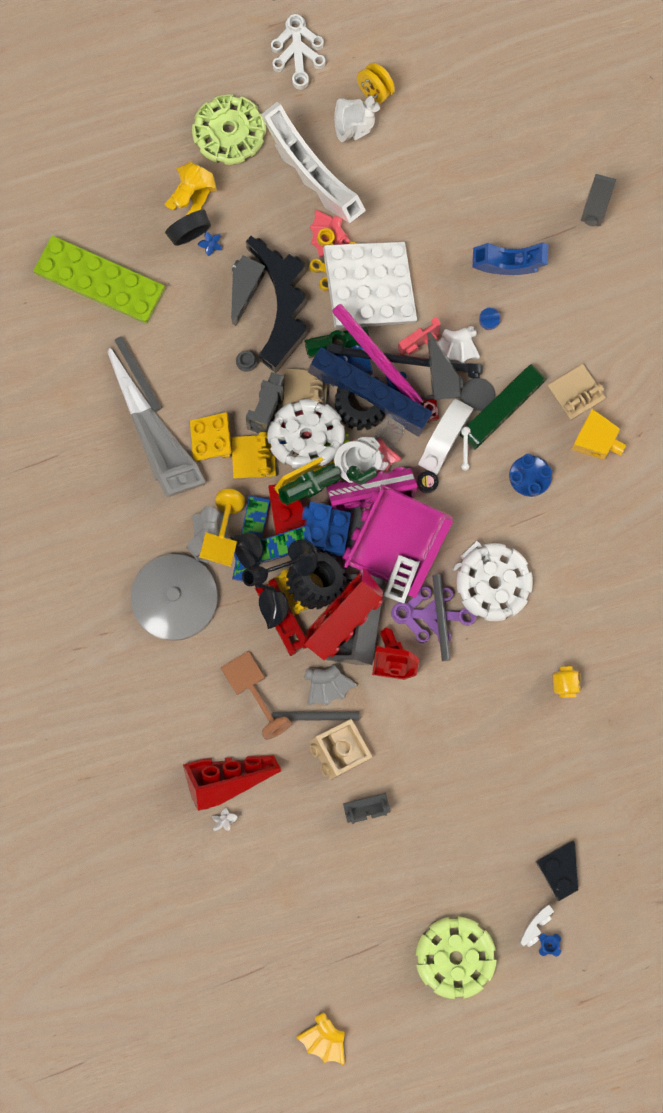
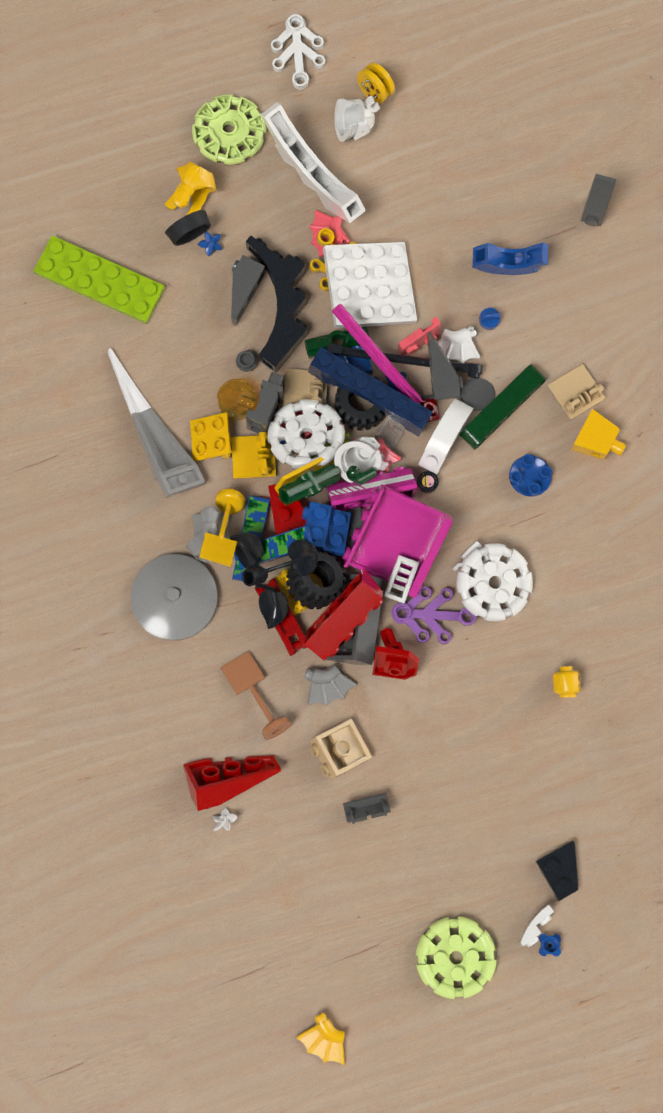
dark grey piece [114,337,162,412] -> none
dark grey bar [271,712,359,721] -> none
dark grey bar [432,574,450,662] -> none
white hinge [461,426,470,471] -> none
none -> clear yellow head [217,379,257,421]

